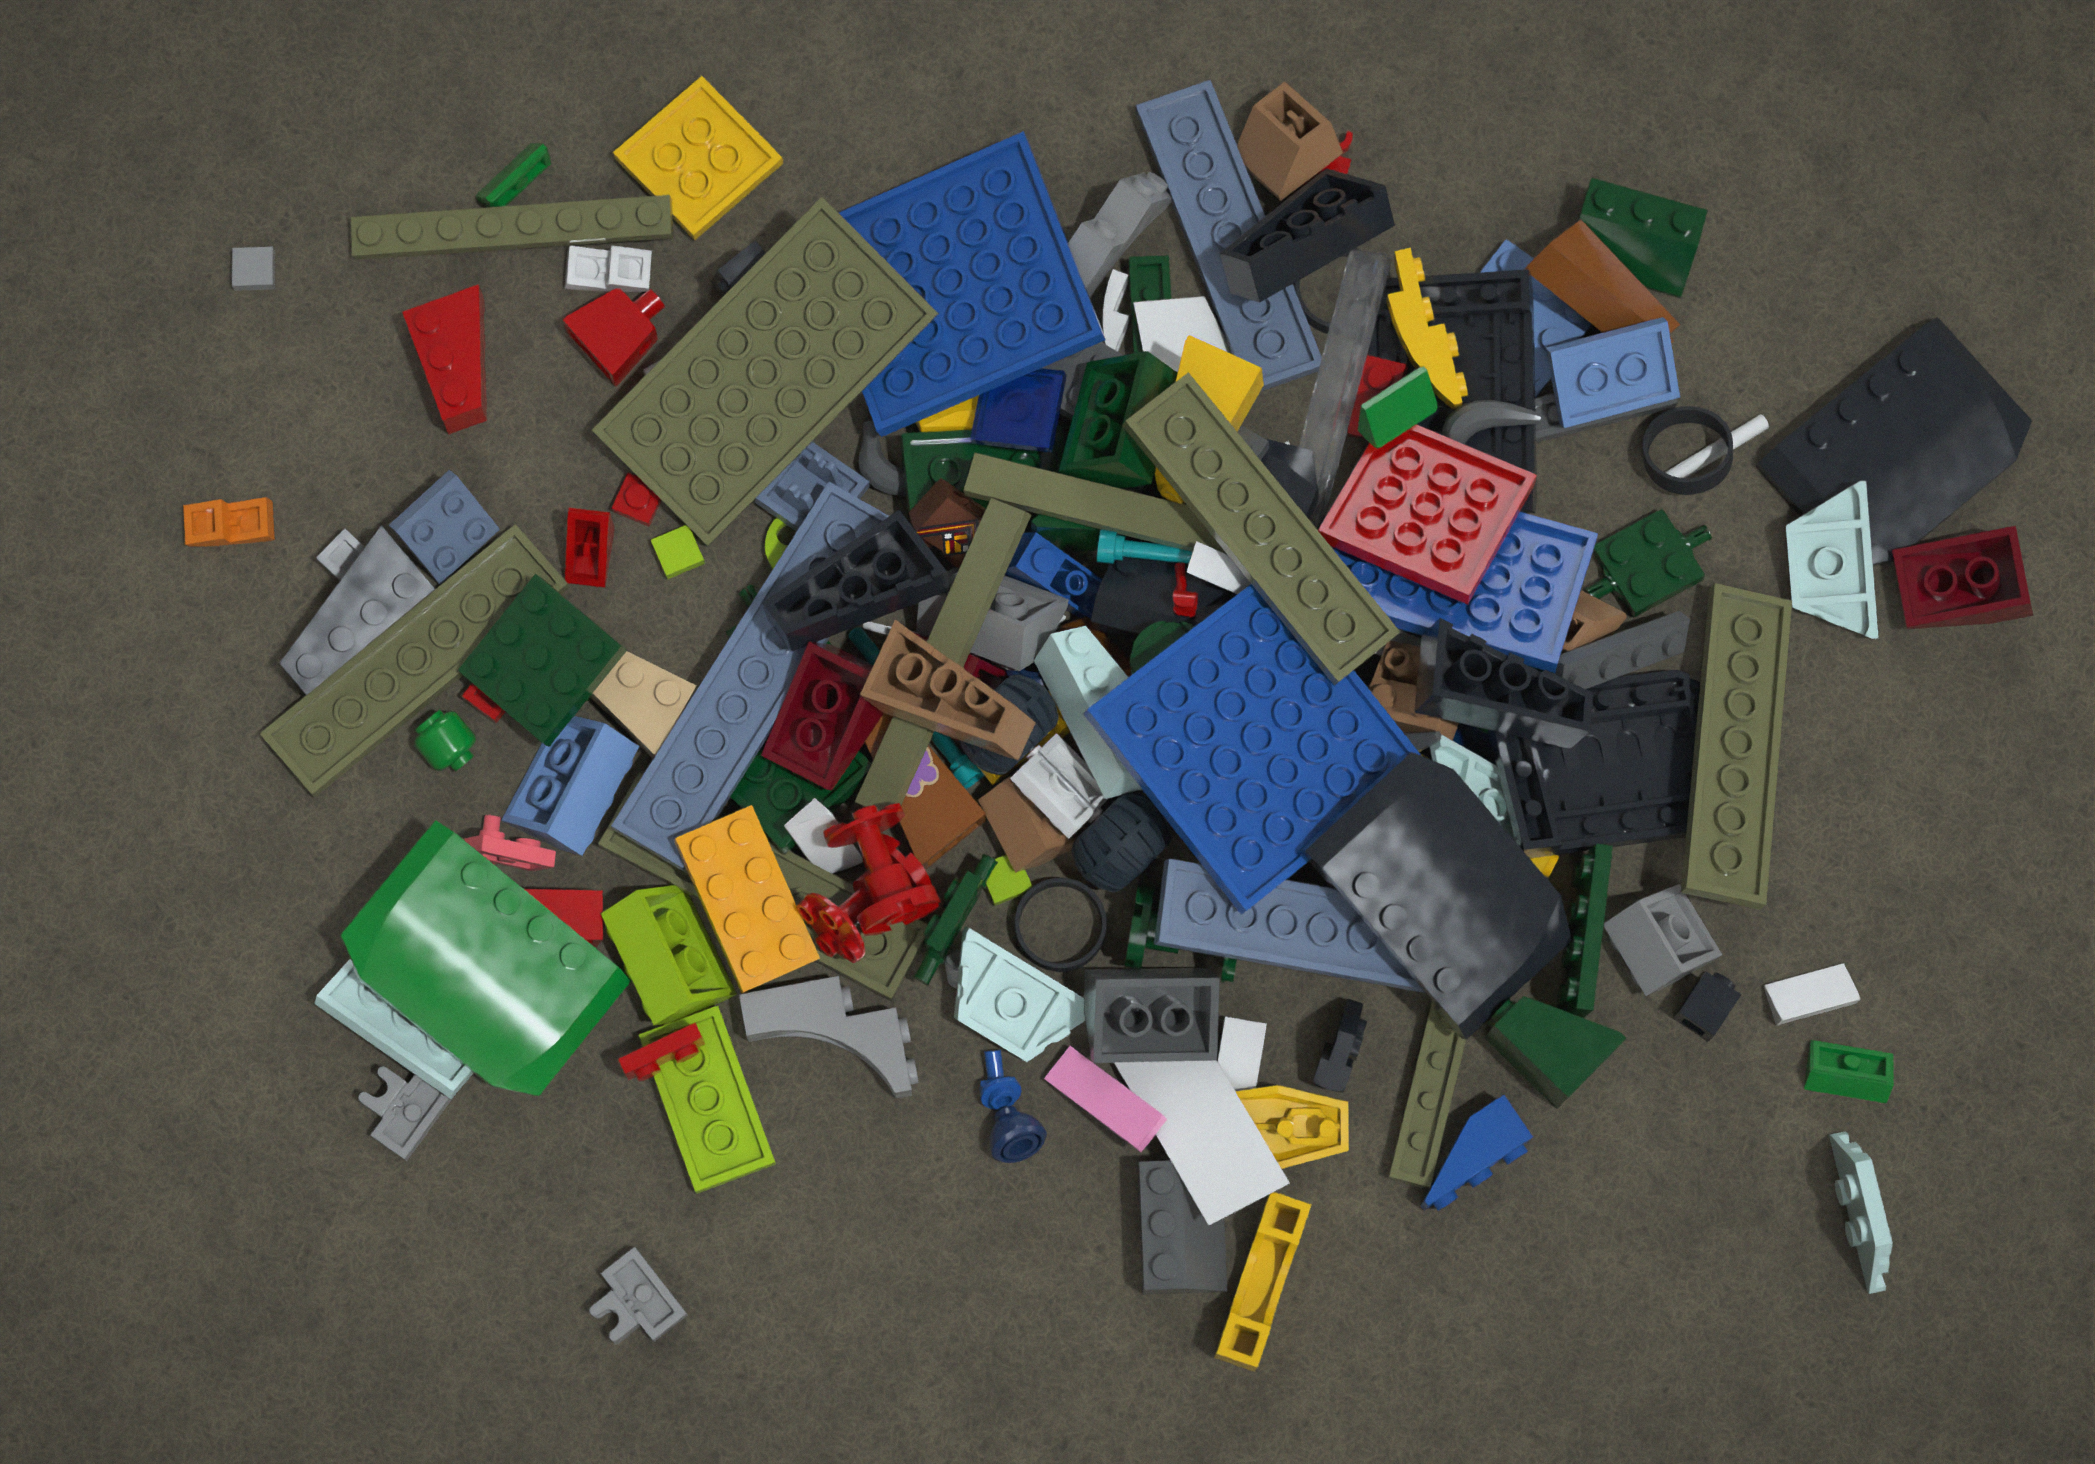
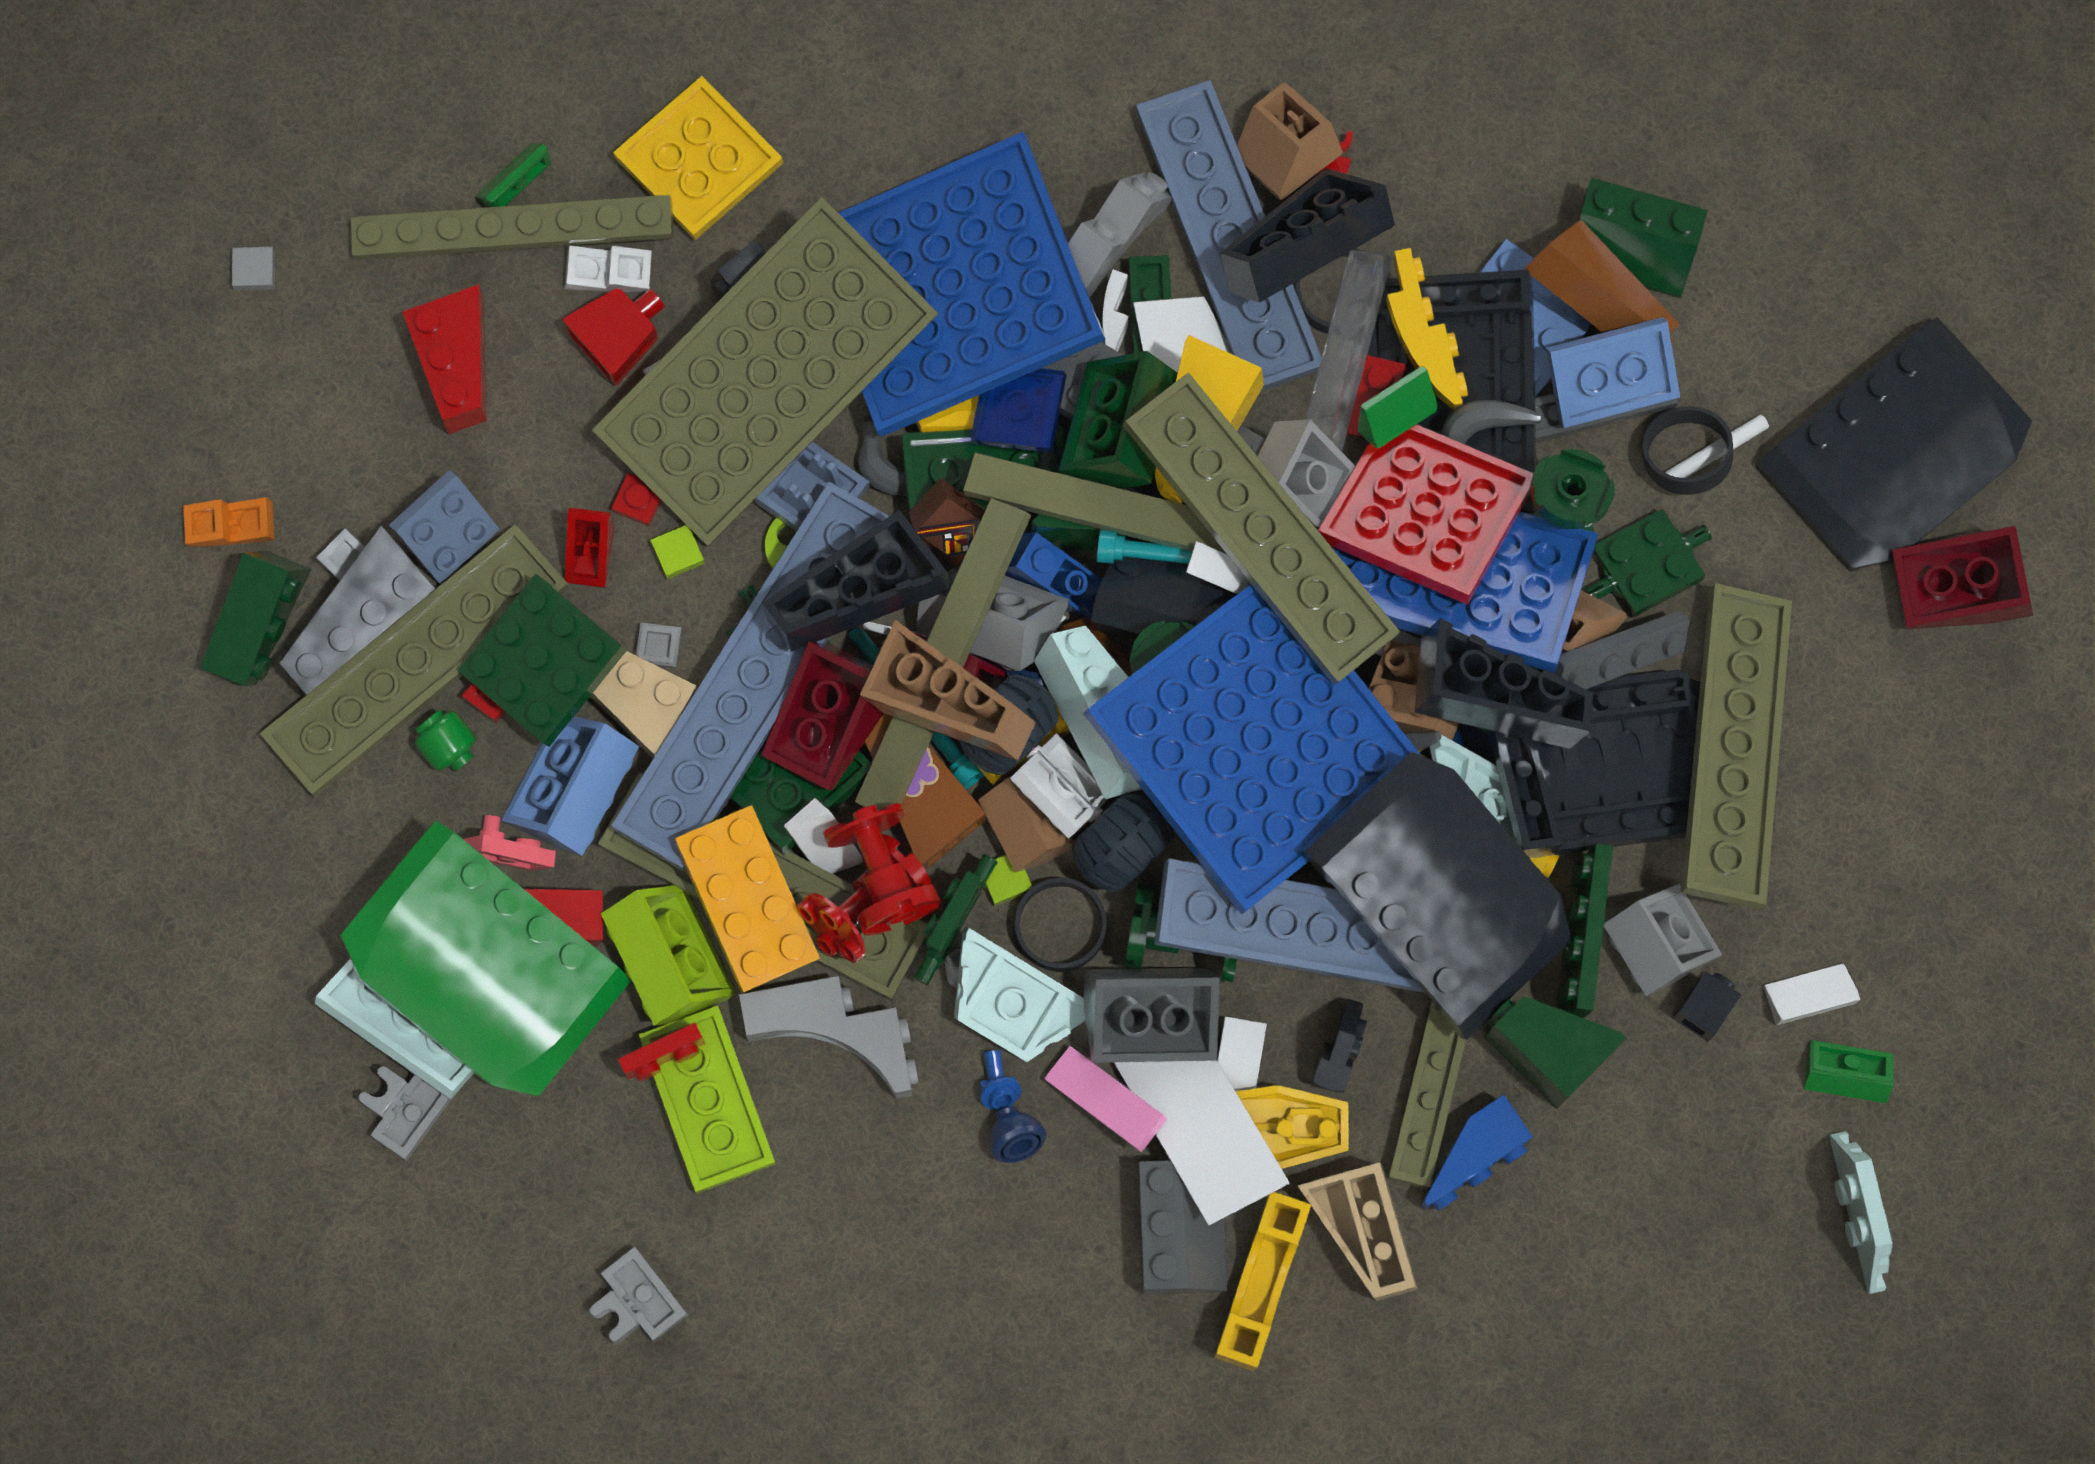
red hand [1173,563,1198,617] -> none
light aqua wing [1786,481,1878,639] -> none
none -> dark green wedge [200,551,311,686]
none -> light grey tile [636,623,682,670]
none -> light grey slope [1257,419,1356,530]
none -> tan wedge [1298,1162,1418,1301]
none -> dark green piece [1528,449,1615,532]

